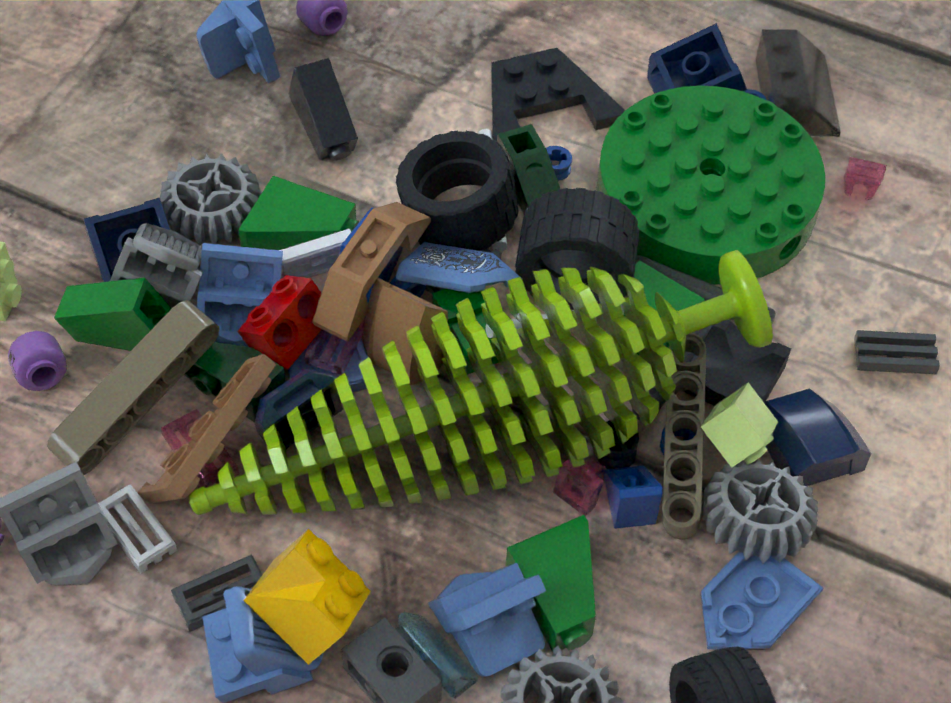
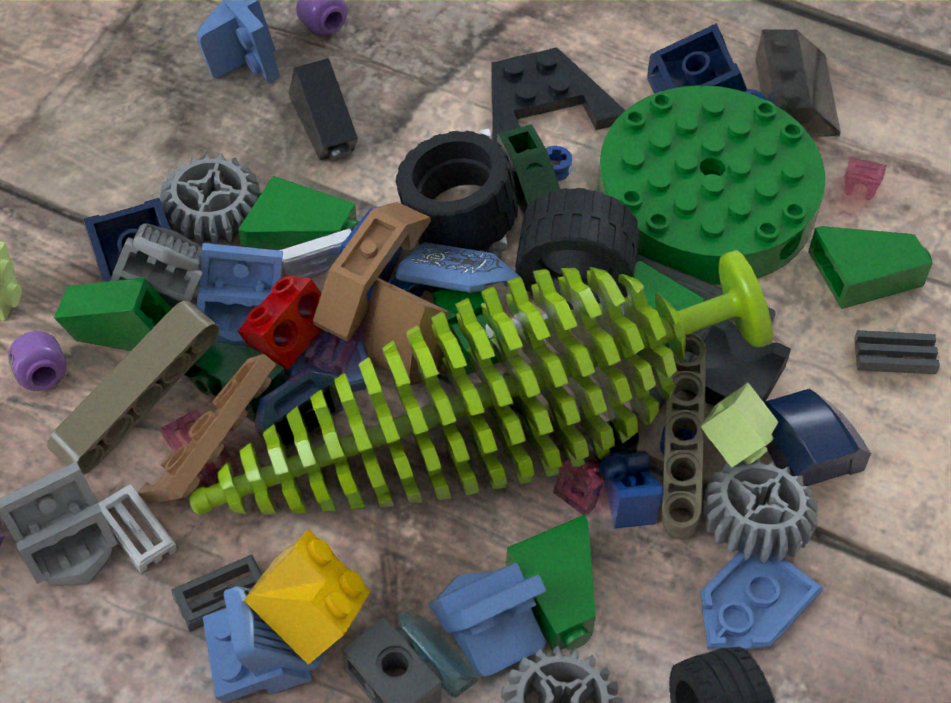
none -> dark blue arm [598,451,650,482]
none -> green slope [808,226,933,309]

